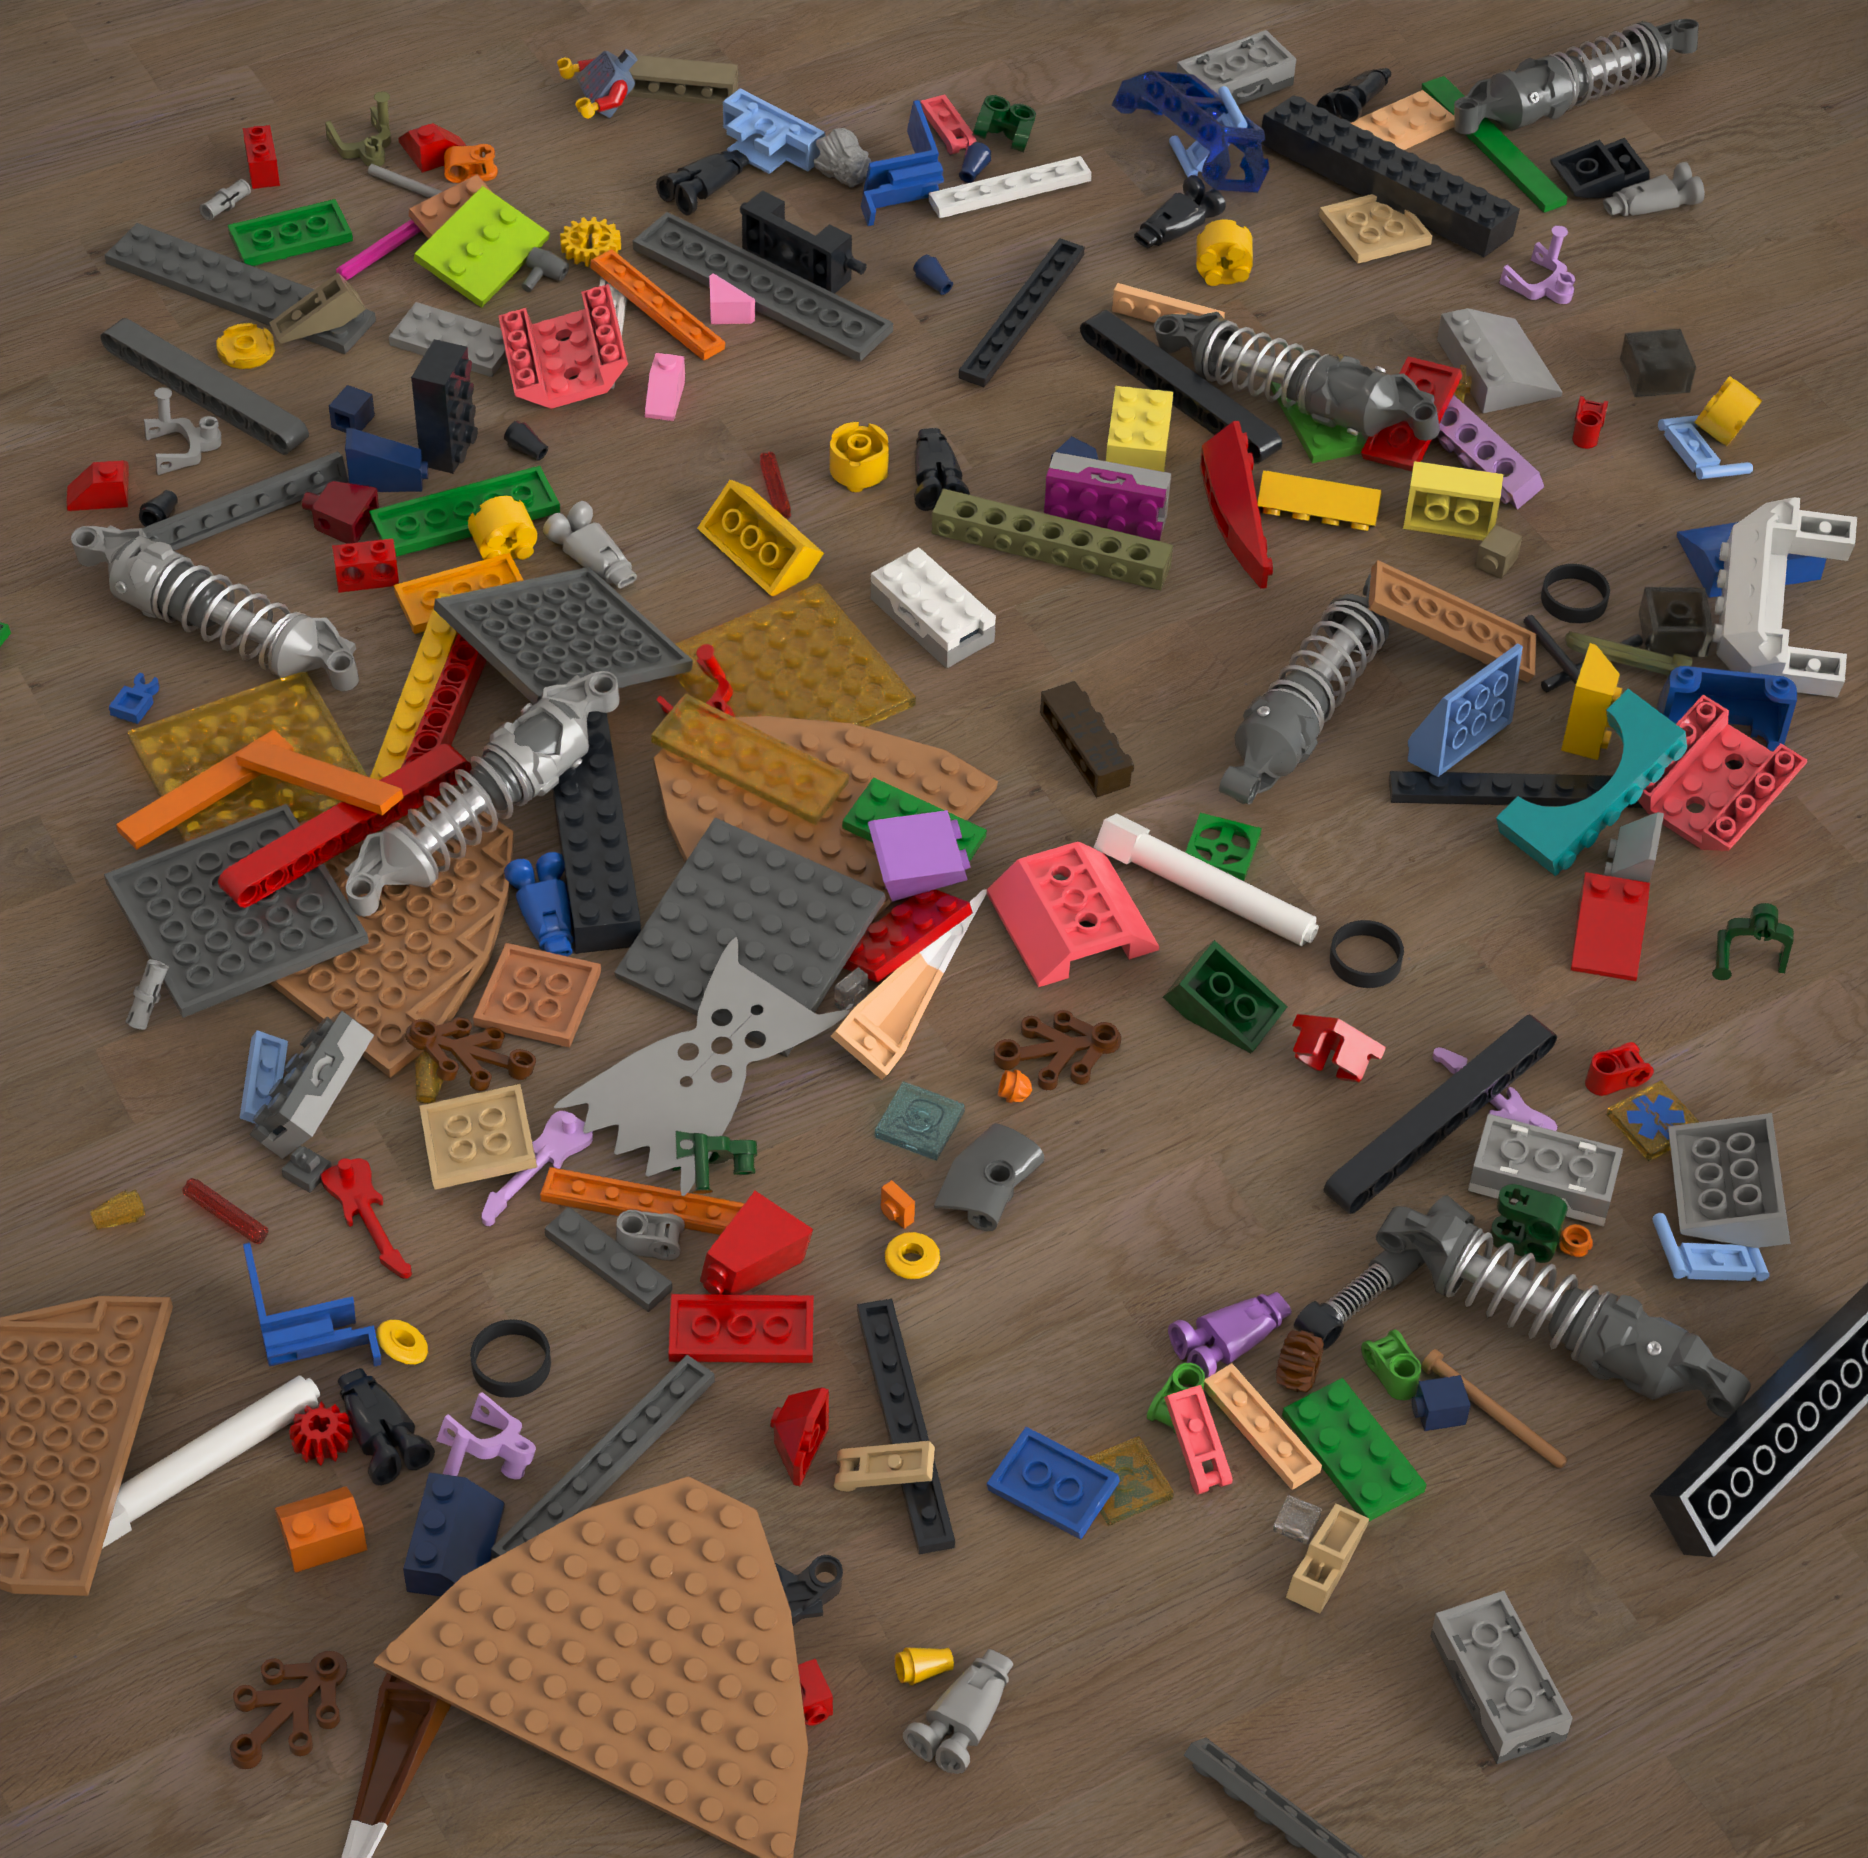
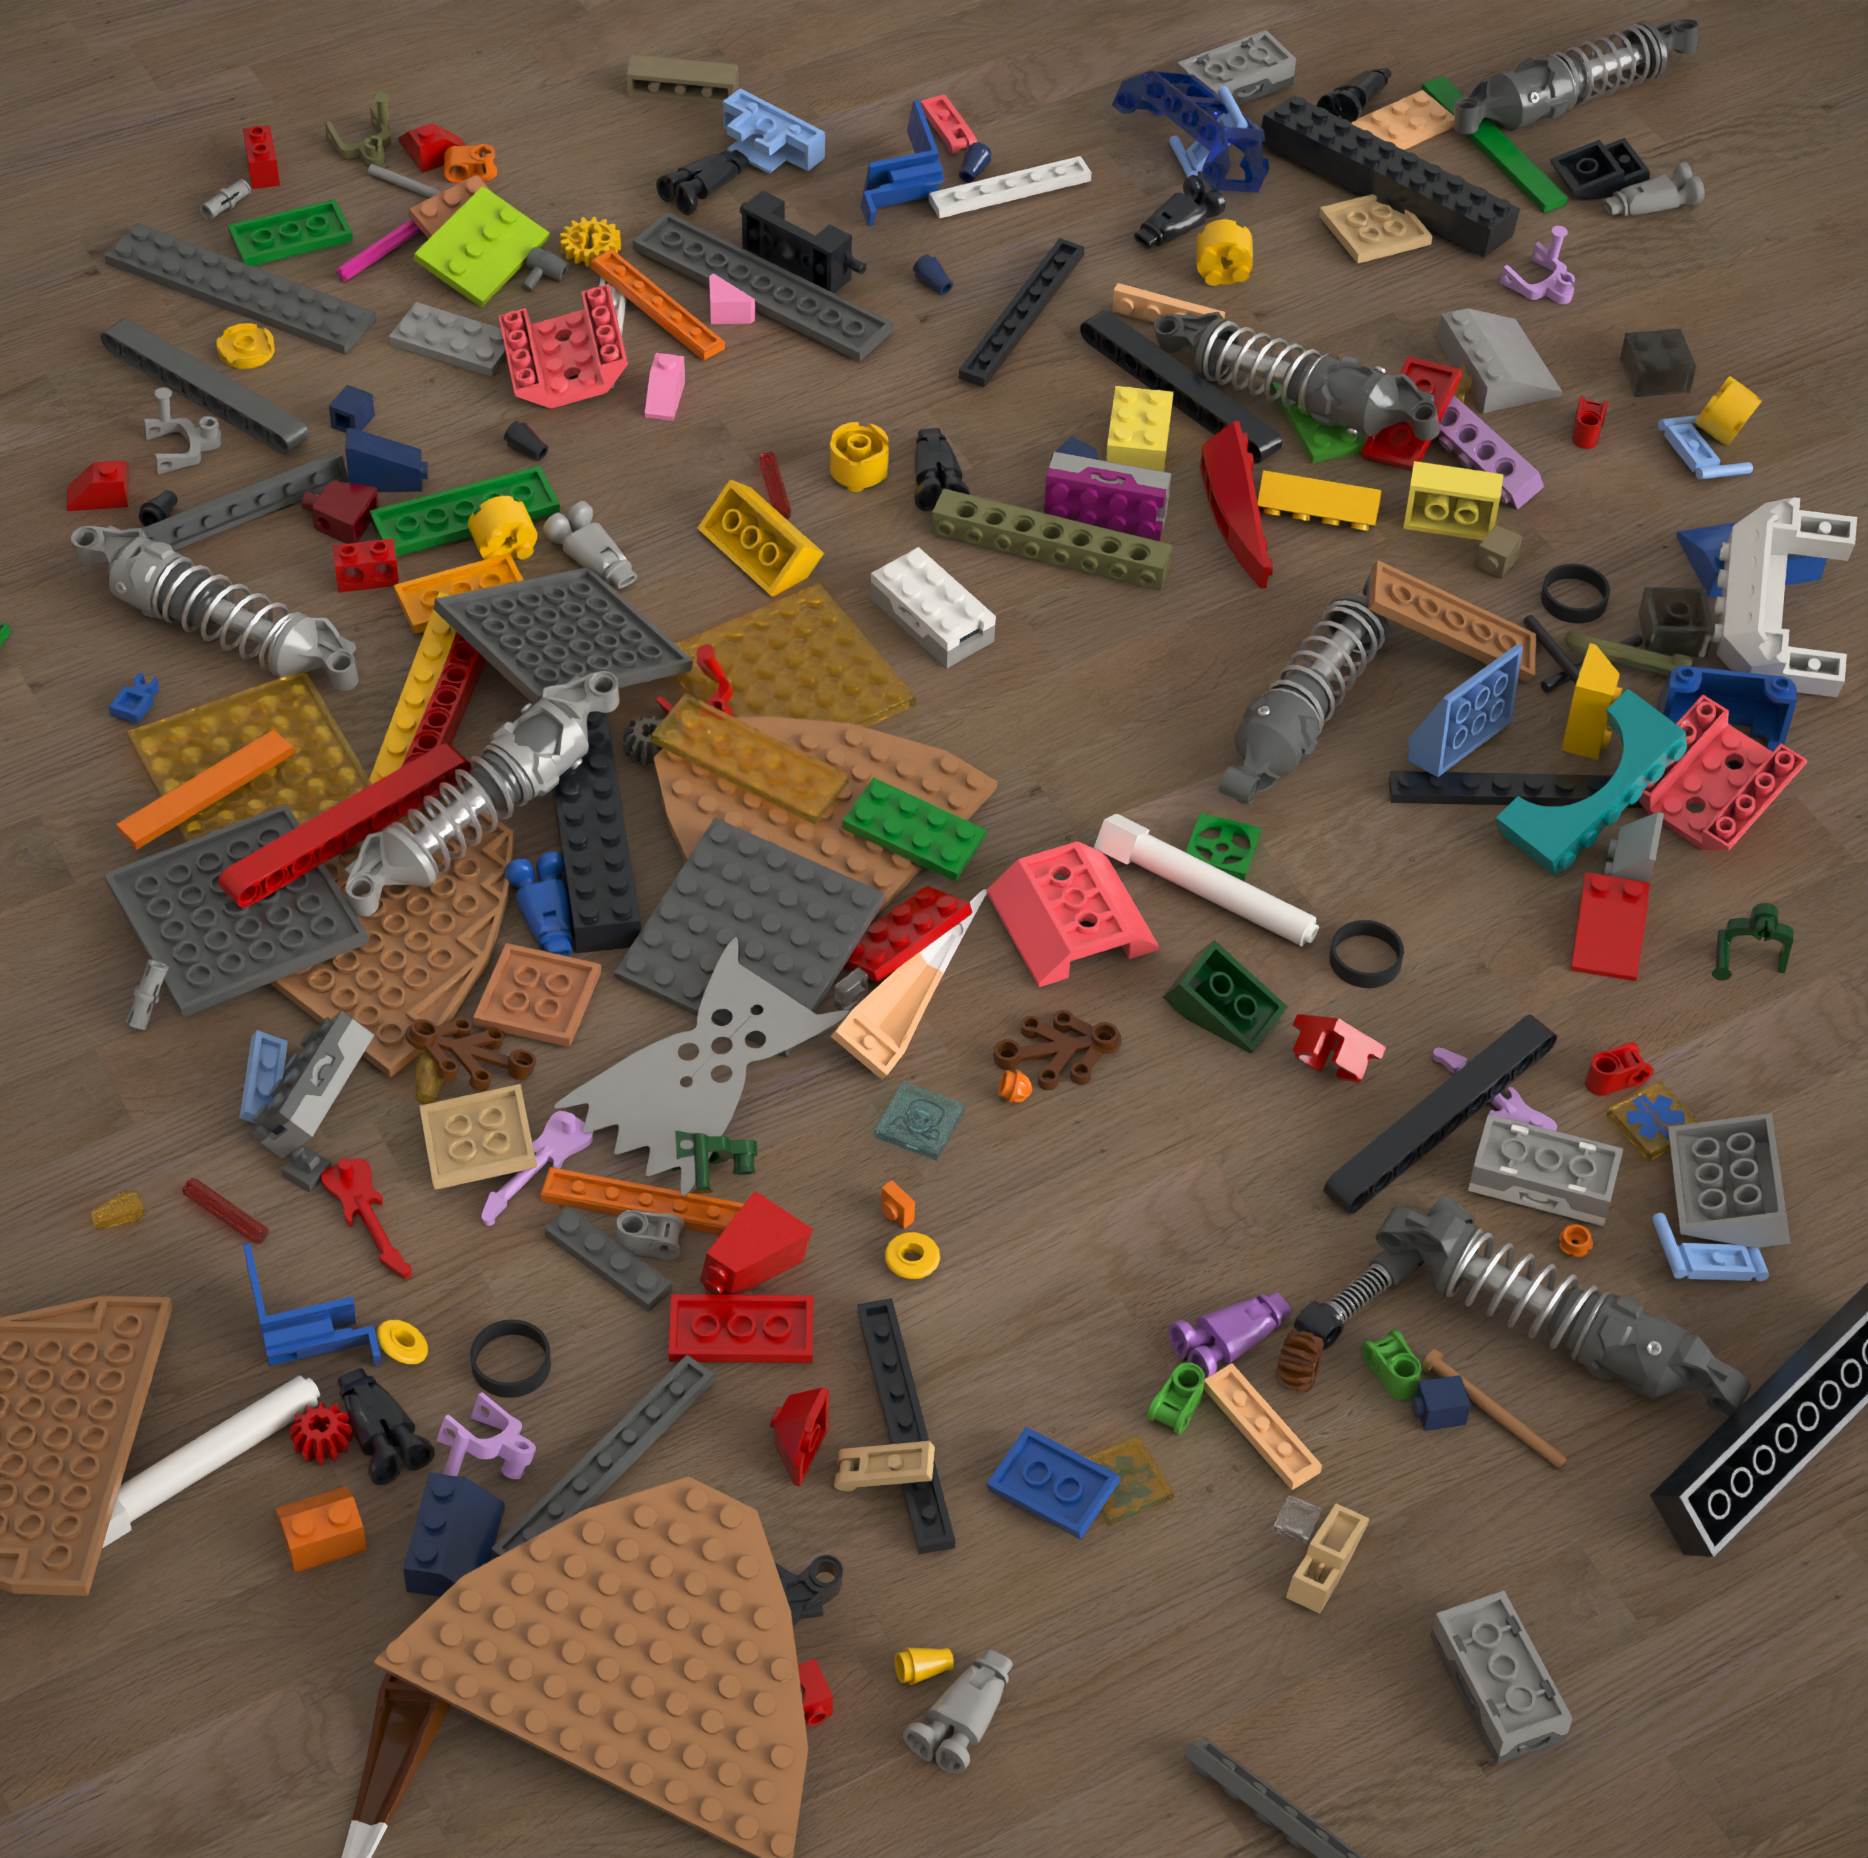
reddish brown plant [230,1651,348,1769] -> none
orange tile [235,739,404,815] -> none
dark tan slope [269,273,366,344] -> none
black brick [411,339,478,474] -> none
torso [557,49,637,119] -> none
light grey hair [814,128,871,188] -> none
medium lavender slope [868,810,971,902] -> none
dark grey panel [934,1123,1045,1231] -> none
dark green piece [972,95,1036,153] -> none
dark brown brick [1040,681,1134,798] -> none
coral plate [1164,1385,1232,1495] -> none
green plate [1282,1377,1427,1522] -> none
dark green piece [1490,1184,1568,1263] -> none
none -> dark grey gear [623,715,676,768]

